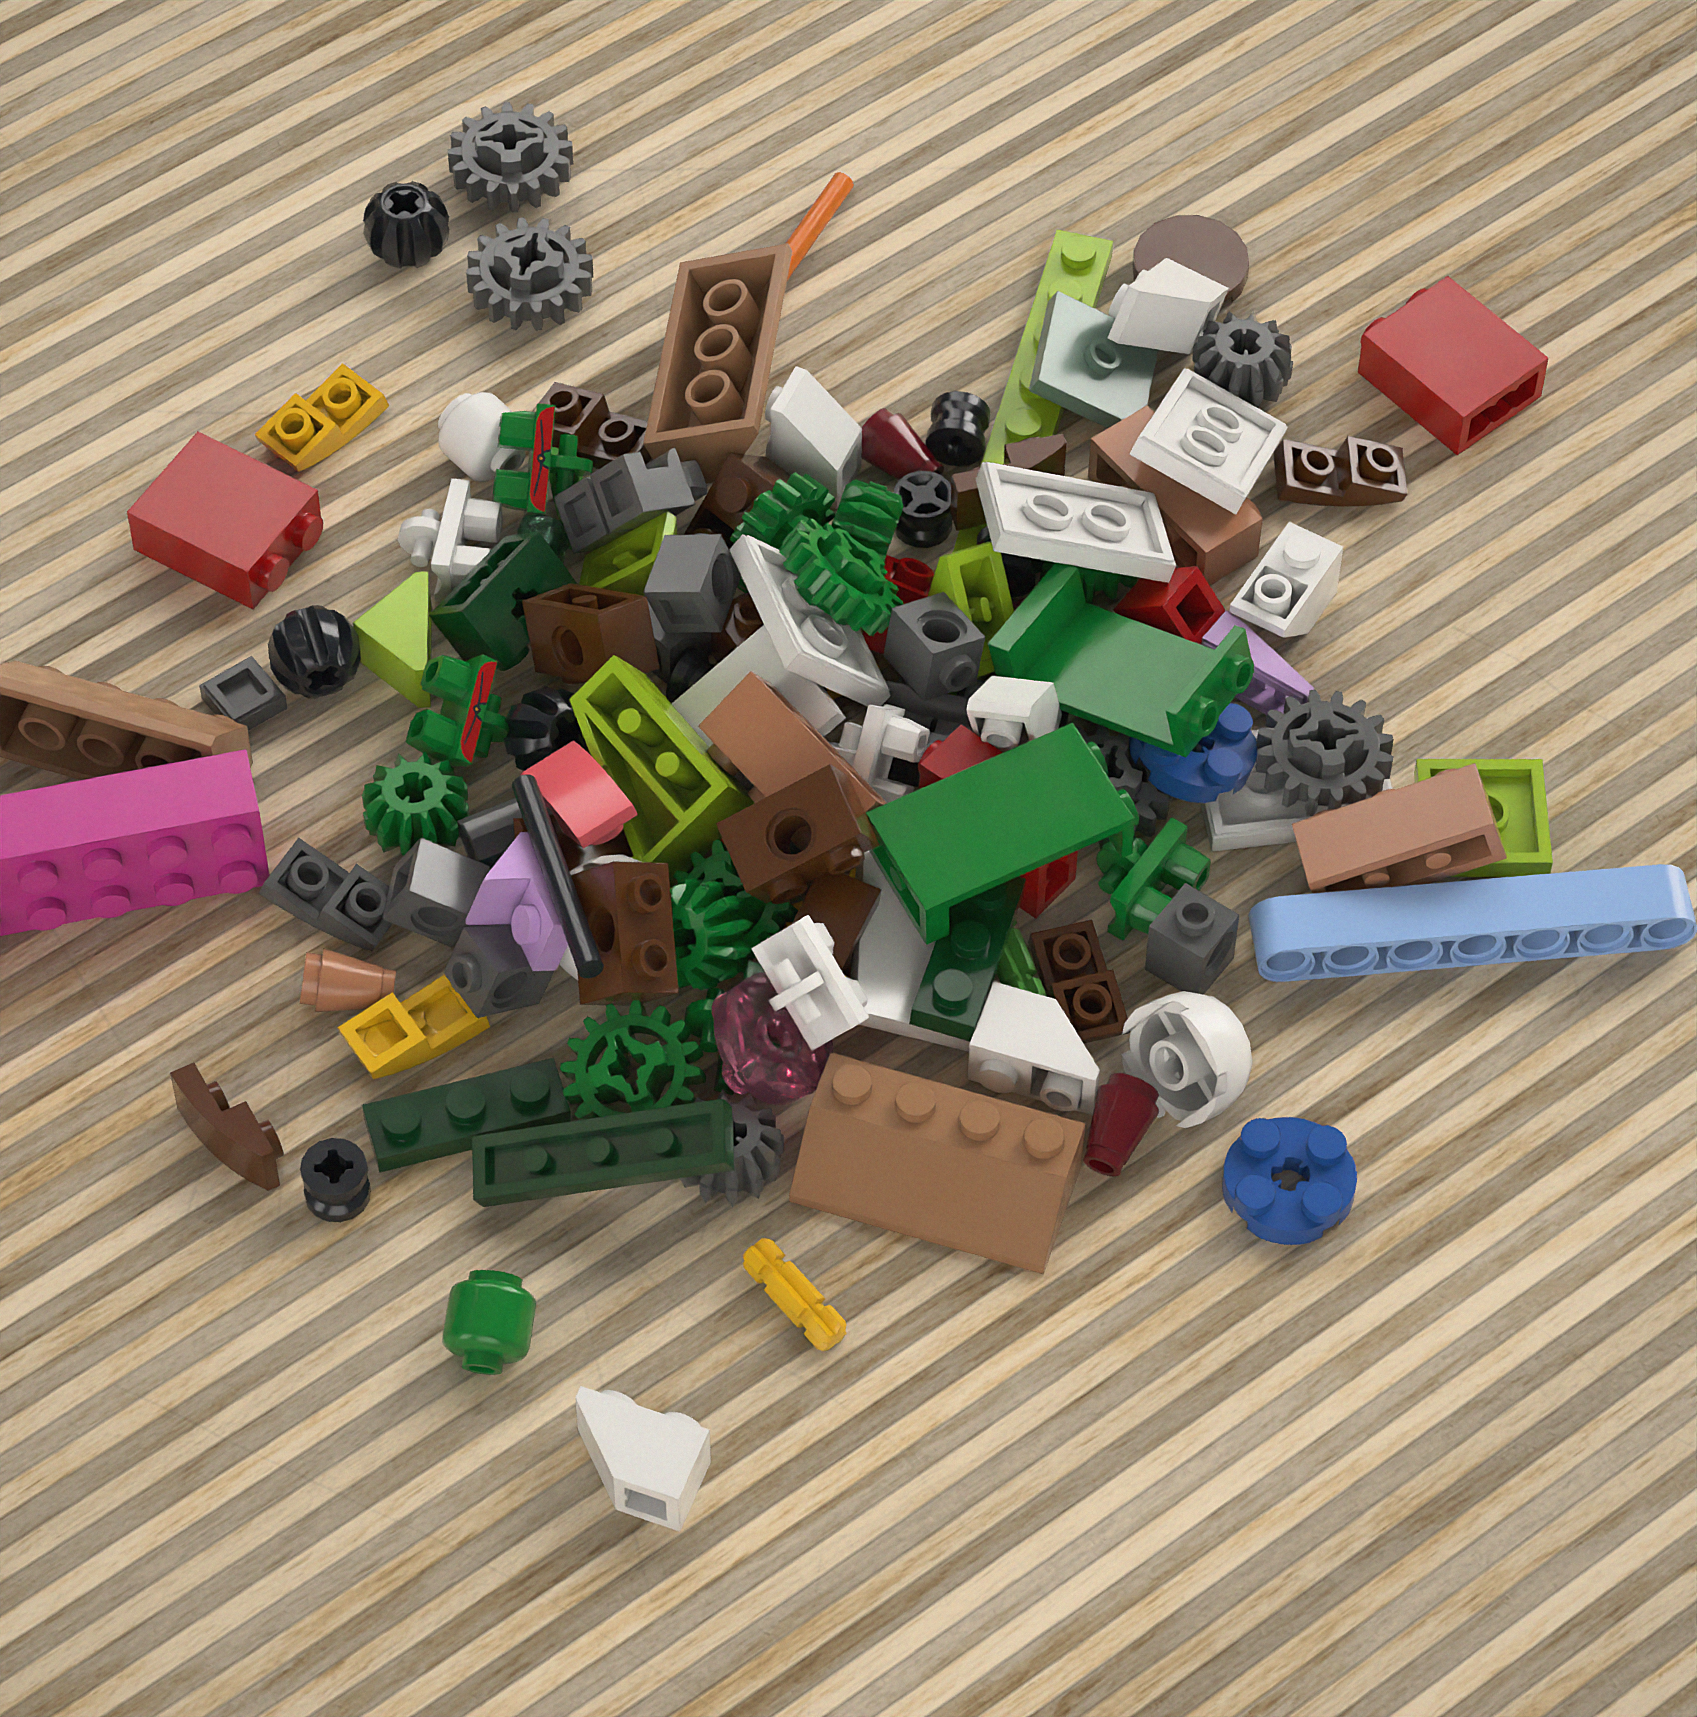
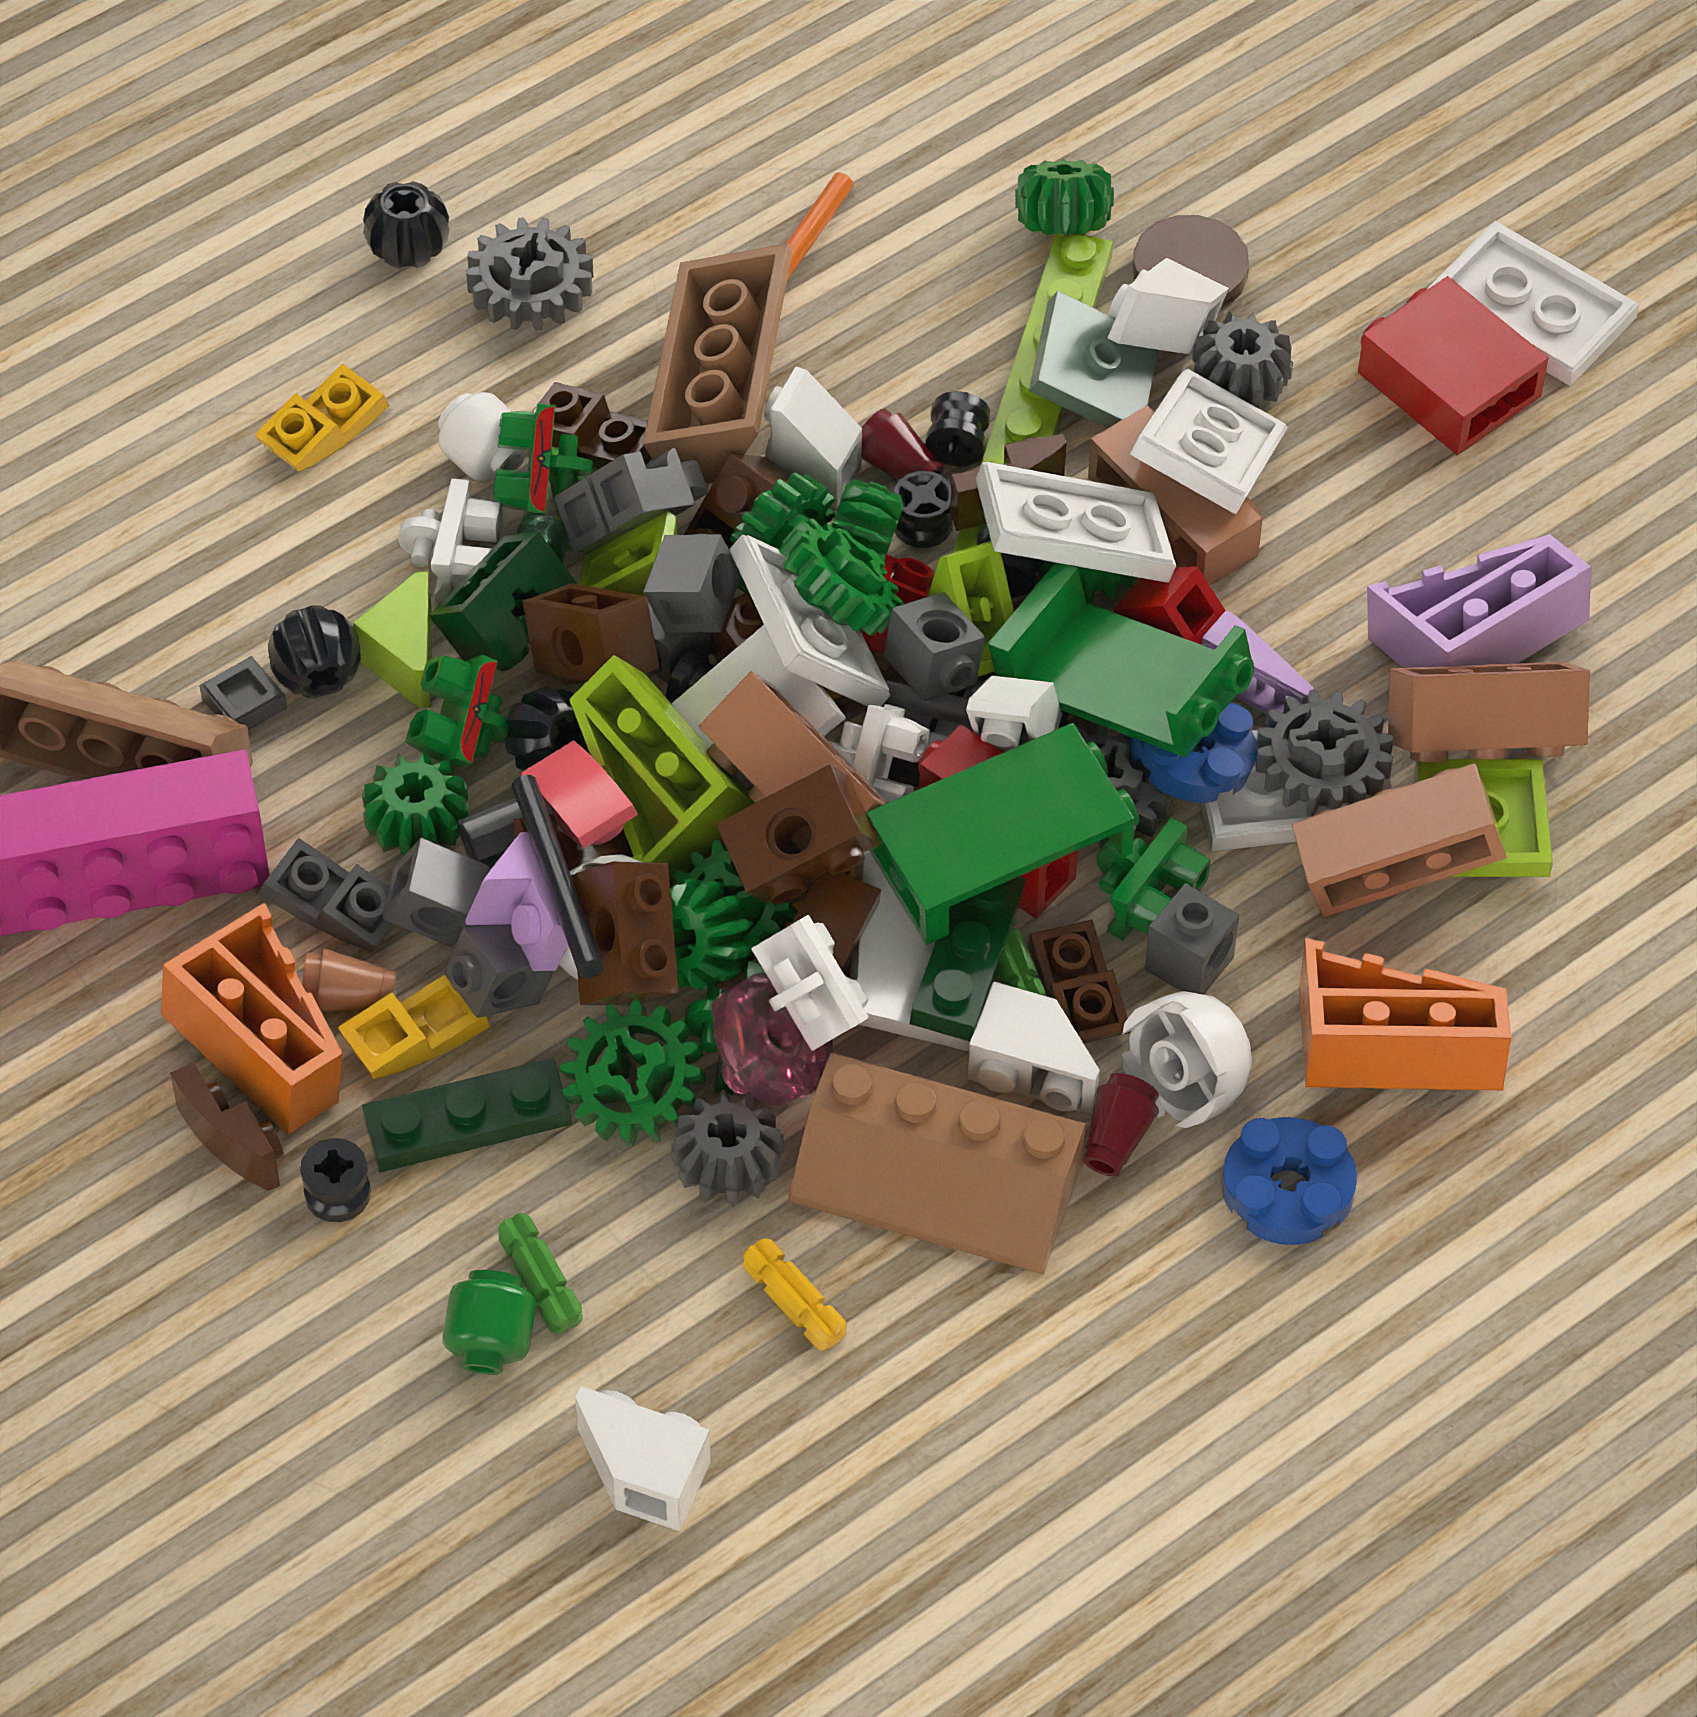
brick [127,431,323,610] -> none
dark grey gear [448,102,574,212] -> none
dark green plate [472,1099,734,1207] -> none
white slope [1229,522,1343,638] -> none
light blue beam [1248,864,1697,982] -> none
reddish brown slope [1273,436,1408,507] -> none
none -> orange wedge [161,902,343,1135]
none -> bright green axle [498,1213,583,1334]
none -> green gear [1015,159,1114,237]
none -> orange wedge [1299,938,1512,1091]
none -> lavender wedge [1367,534,1591,668]
none -> nougat brick [1388,662,1590,762]
none -> white tile [1428,221,1639,387]

